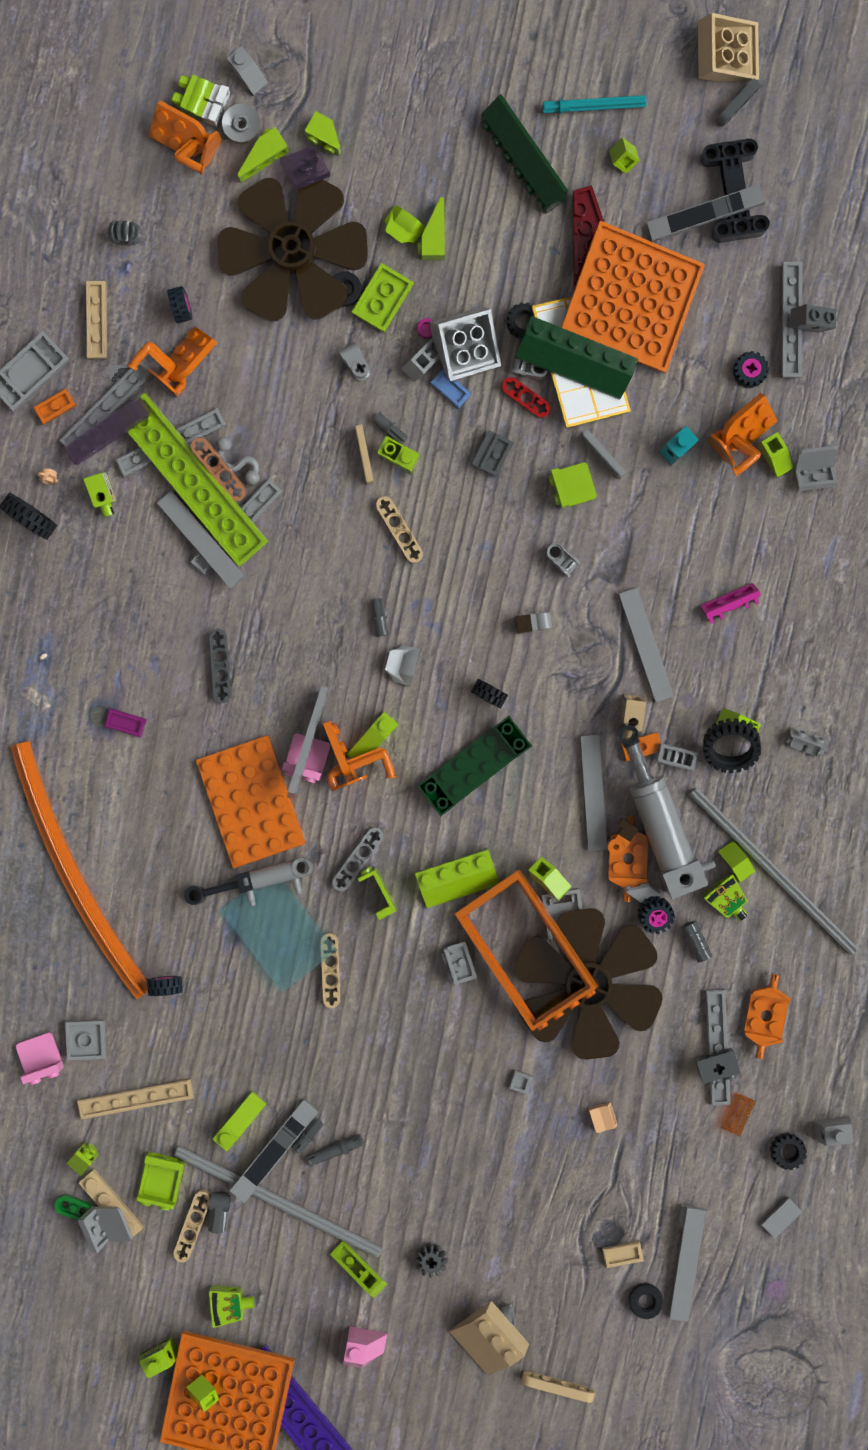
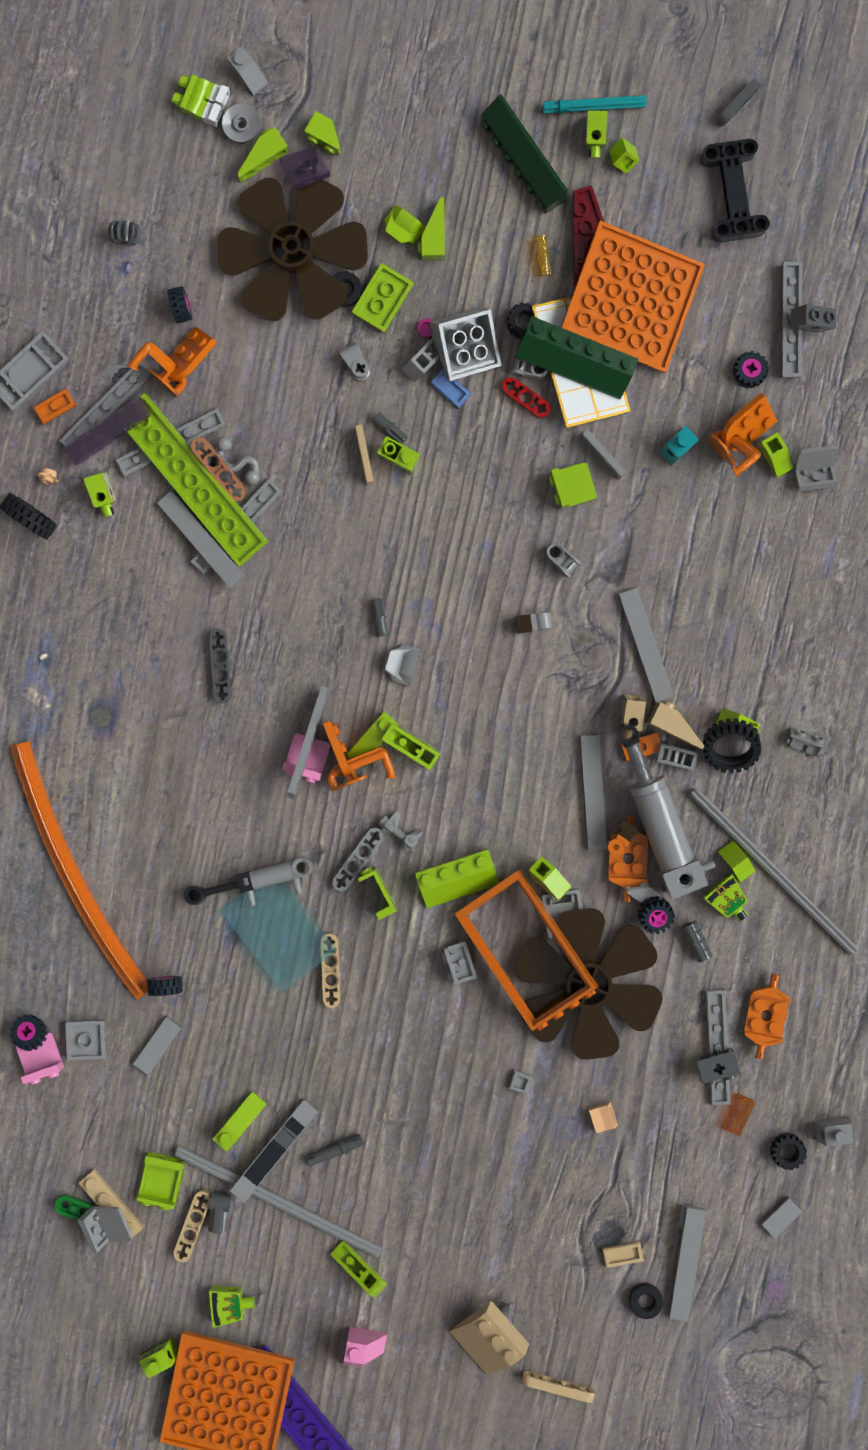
lime slope [66,1142,99,1176] -> none
tan tile [77,1078,194,1120] -> none
tan plate [86,281,108,359] -> none
magenta tile [104,708,147,738] -> none
orange plate [149,100,222,175] -> none
lime panel [187,1375,219,1412] -> none
orange plate [196,735,306,869] -> none
dark grey axle [292,1118,323,1154] -> none
tan beam [376,496,423,563] -> none
dark grey gear [415,1243,448,1278] -> none
dark green slope [417,716,532,817] -> none
black tyre [471,679,508,709] -> none
dark grey plate [472,430,514,477] -> none
tile [647,184,765,242] -> none
tan slope [698,13,759,81] -> none
dark pink plate [700,583,761,624] -> none
none -> black wheel [10,1014,48,1051]
none -> light grey tile [133,1017,182,1075]
none -> light grey piece [379,811,423,851]
none -> lime slope [381,723,441,770]
none -> clear yellow pin [535,235,552,276]
none -> lime torso [584,111,607,159]
none -> tan slope [646,701,704,749]

